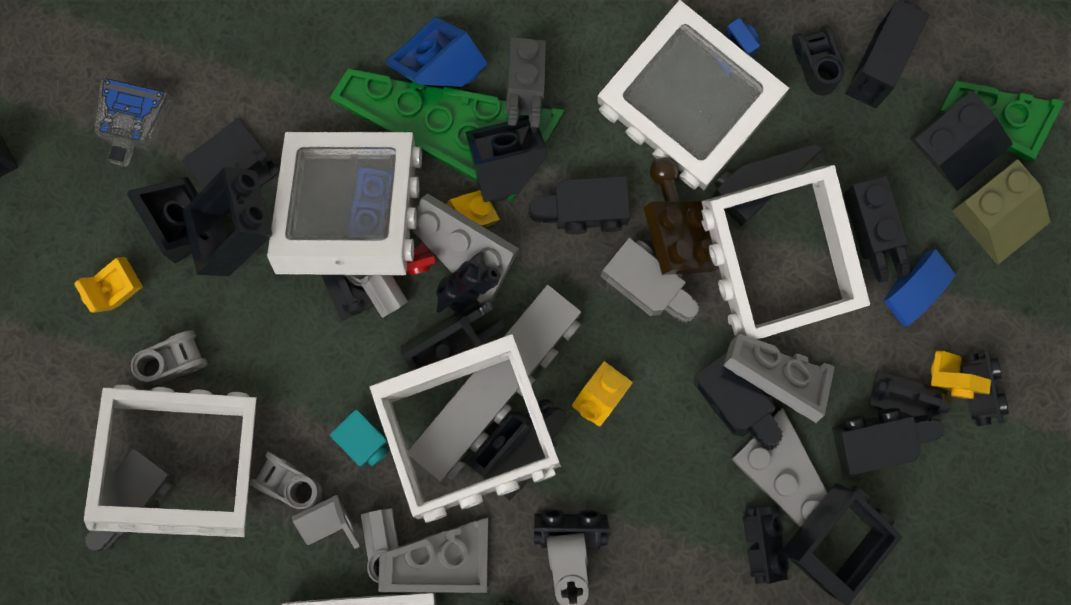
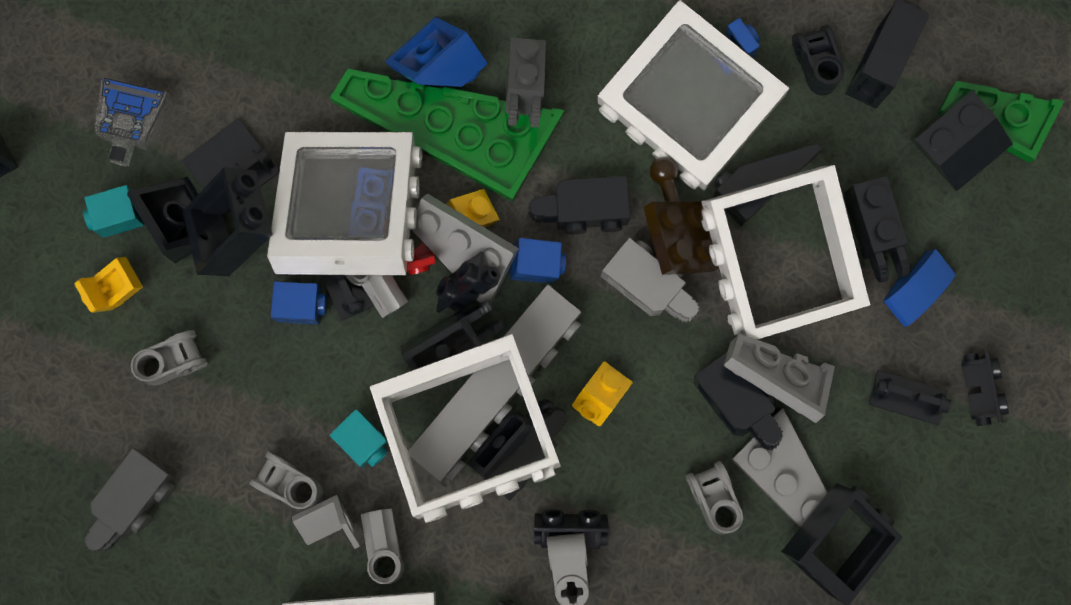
white window [84,385,256,537] -> none
light grey wing [378,518,488,593] -> none
black slope [465,117,548,202] -> none
black hinge [742,506,788,584] -> none
black hinge [832,408,945,476] -> none
yellow bracket [931,351,991,399] -> none
olive slope [952,159,1051,265] -> none
none -> teal brick [83,185,145,238]
none -> blue brick [271,281,328,325]
none -> blue brick [510,238,566,283]
none -> light grey piece [686,461,743,535]

